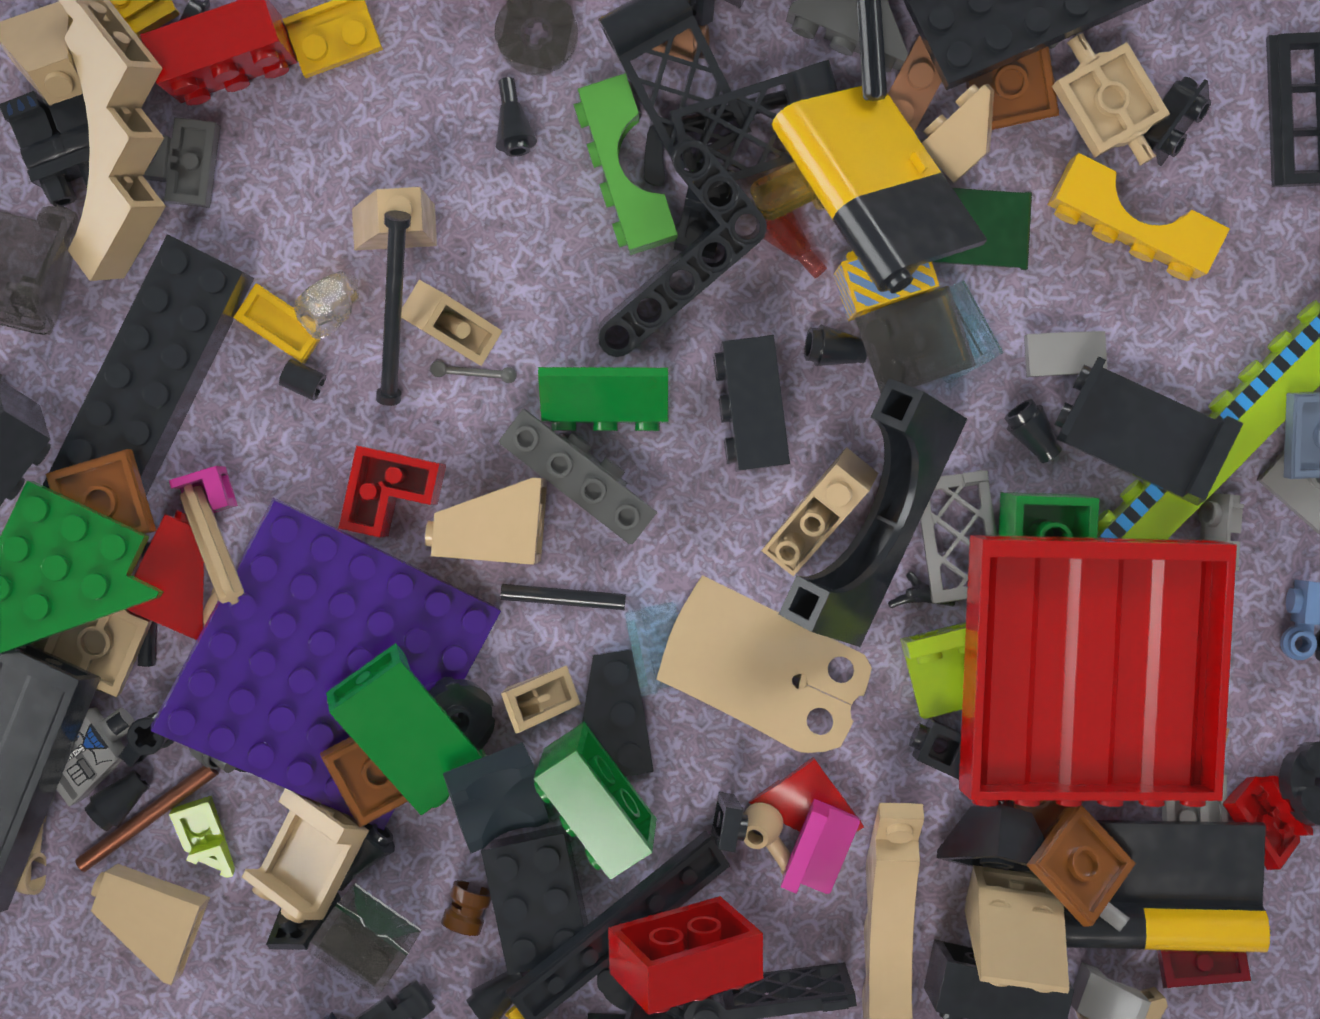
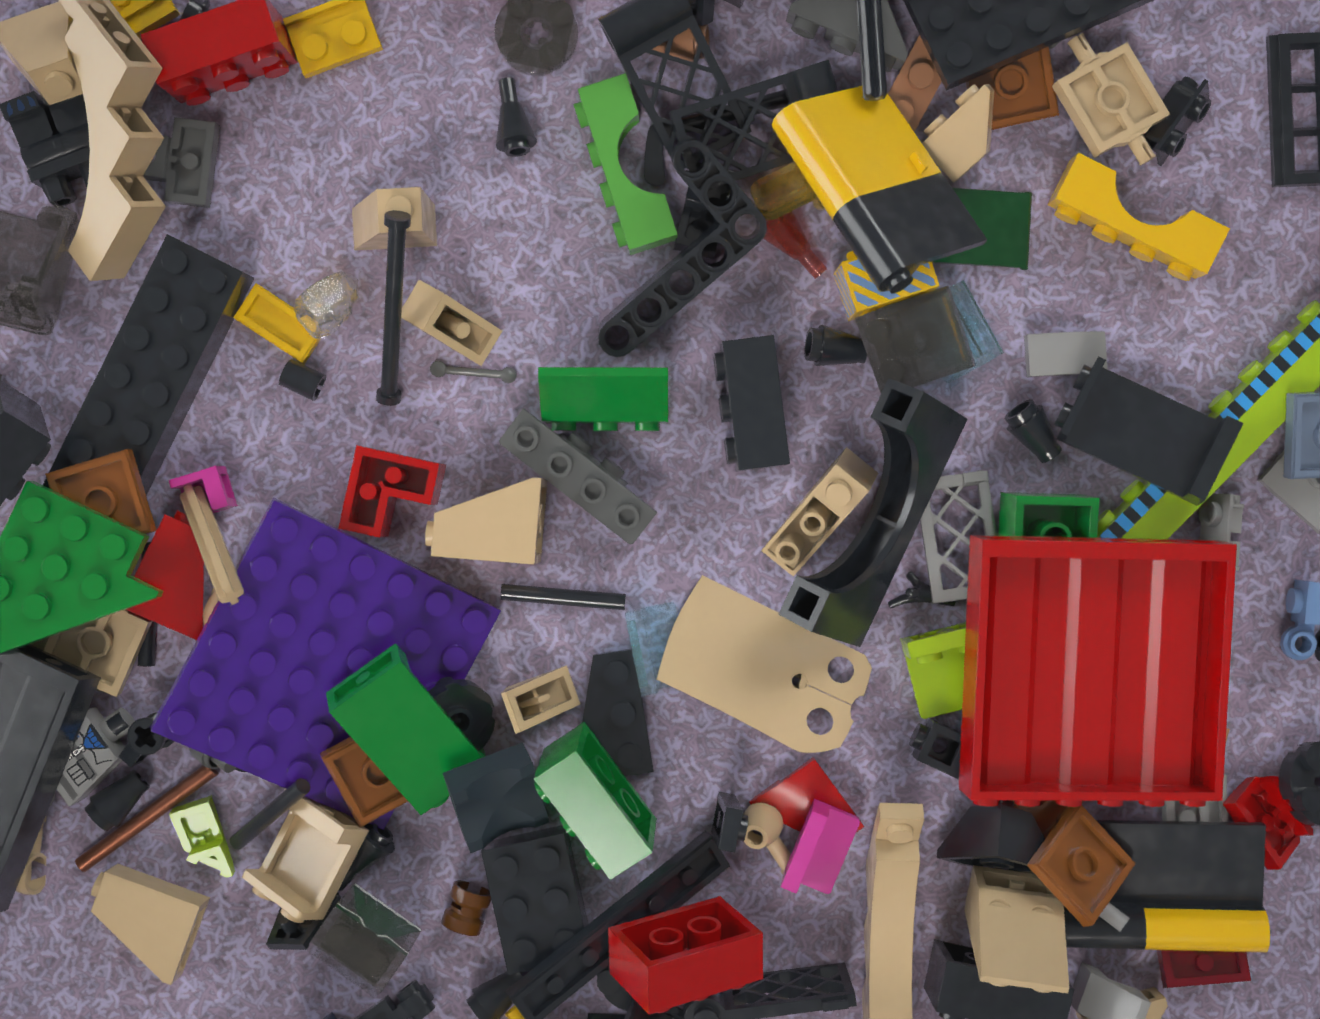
none -> black bar [230,778,311,850]

